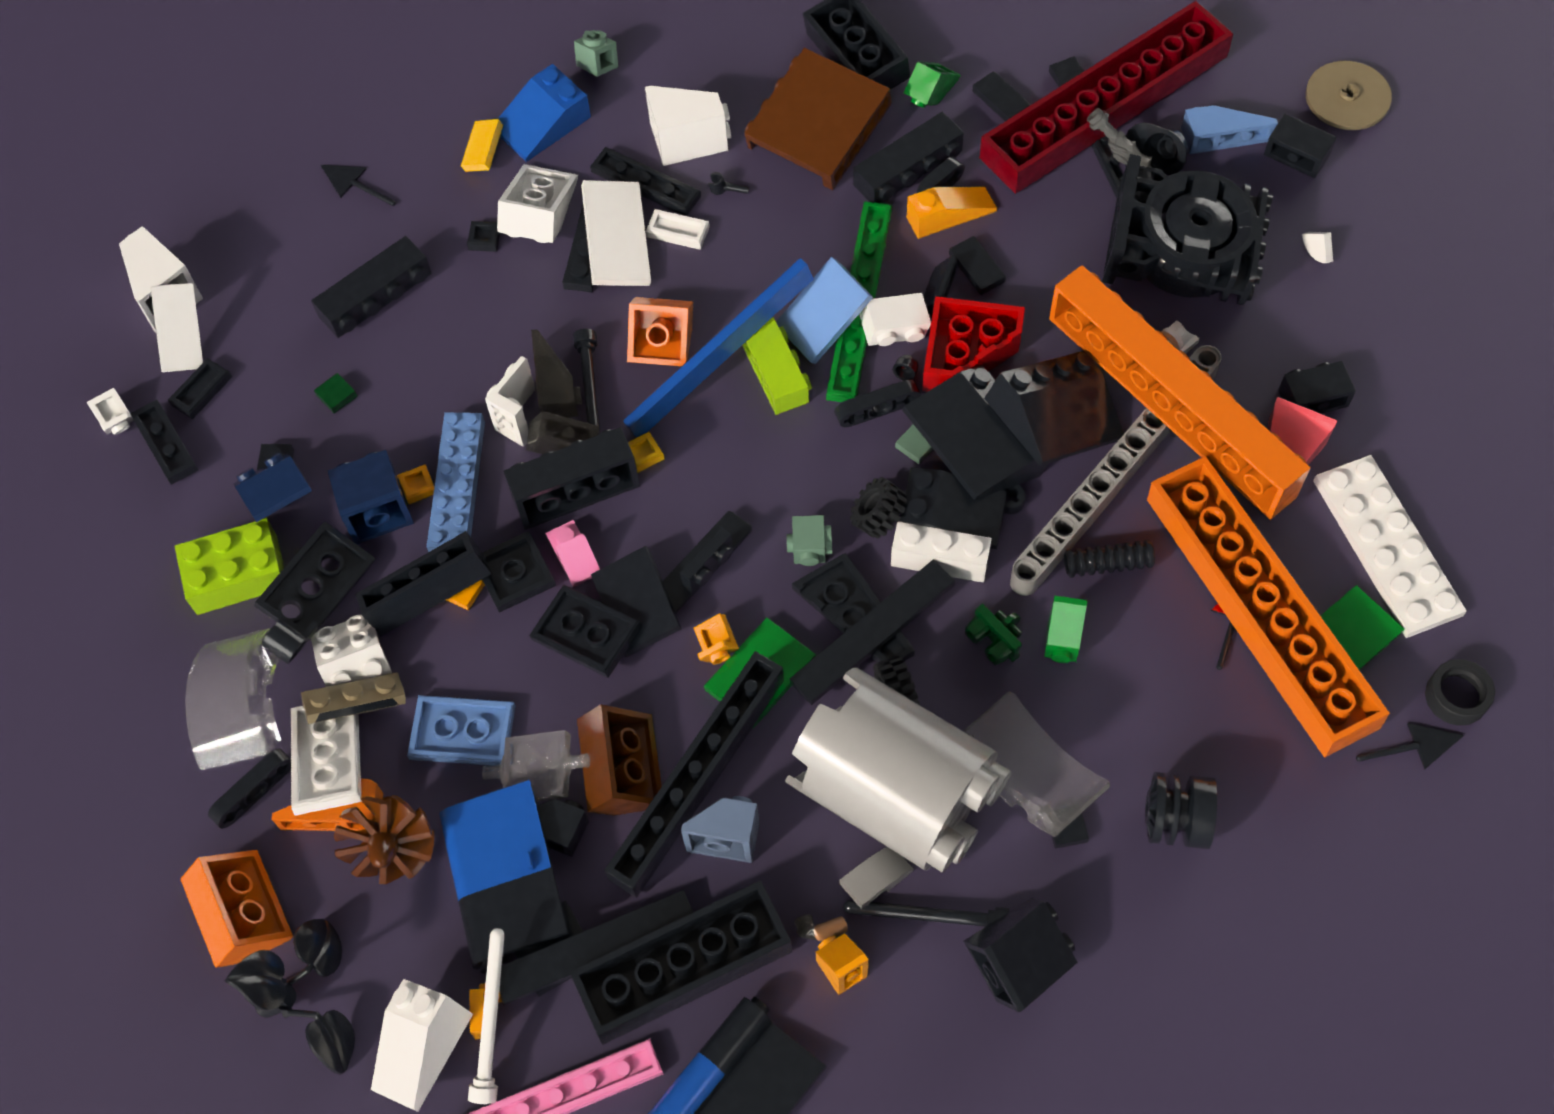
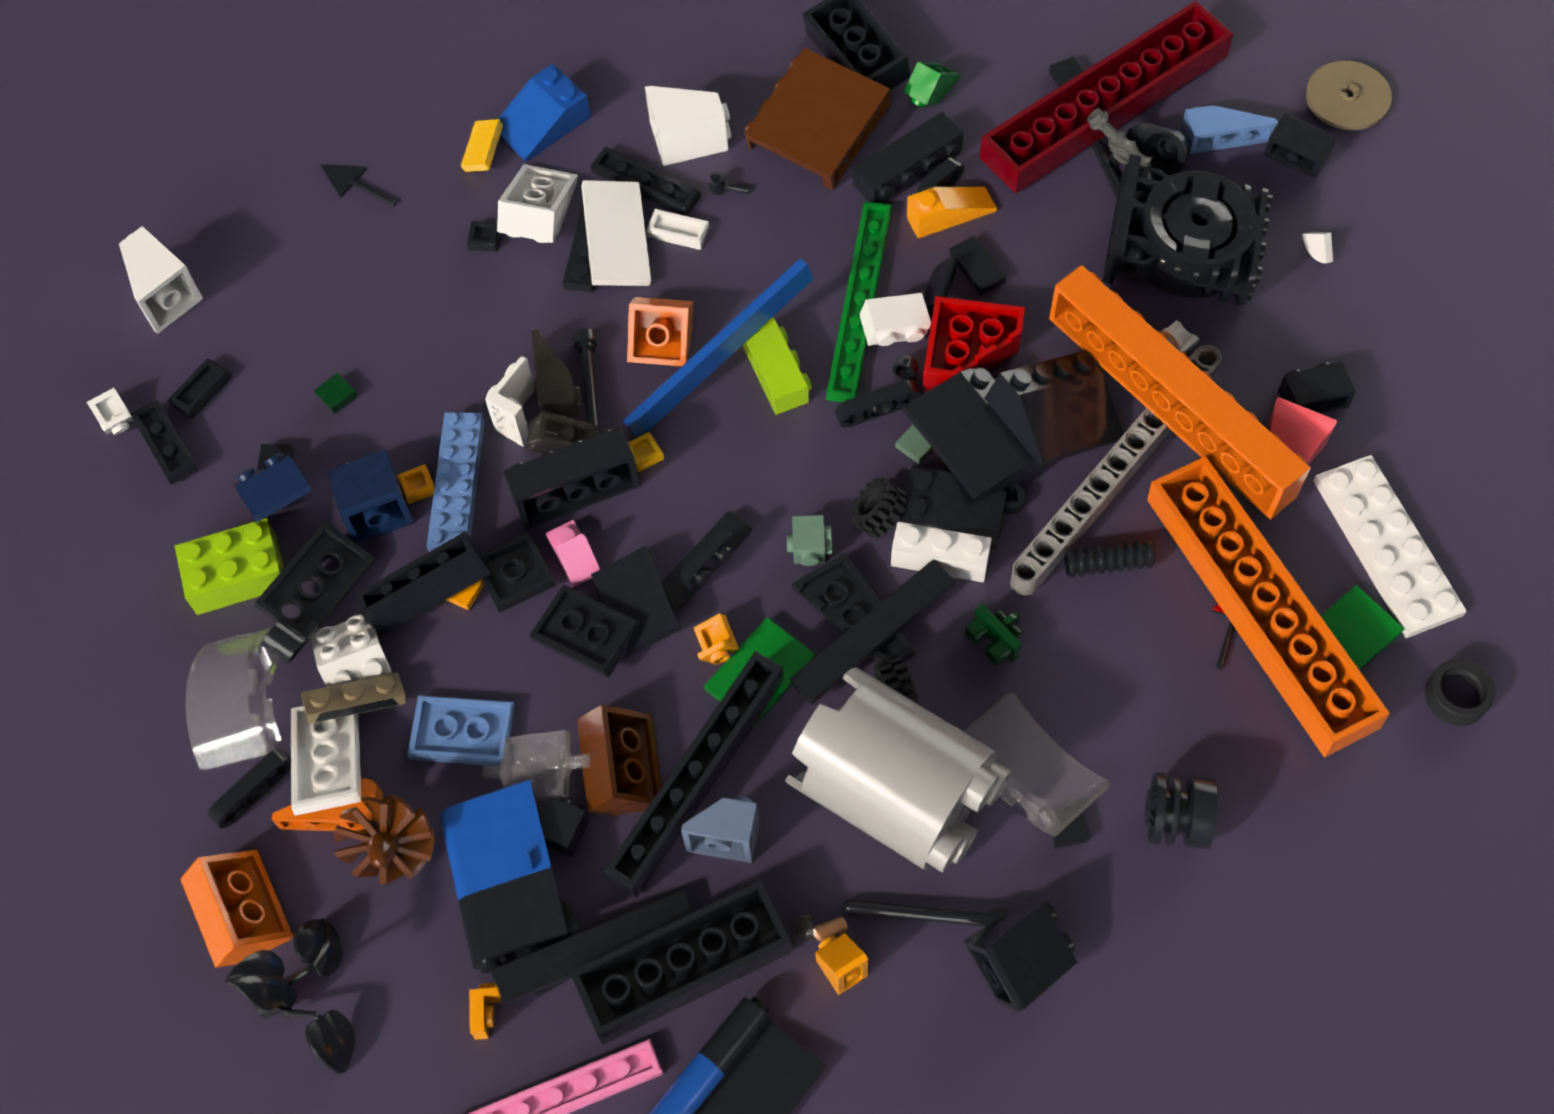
white sticker [150,283,203,372] -> none
black brick [311,236,432,338] -> none
white slope [371,979,473,1112] -> none
white piece [468,928,504,1104] -> none
sand green brick [574,30,618,77] -> none
medium blue tile [776,257,873,364] -> none
light grey slope [840,847,914,909] -> none
black tile [972,71,1031,121] -> none
slope [1044,595,1087,663] -> none
black piece [1356,723,1464,769] -> none

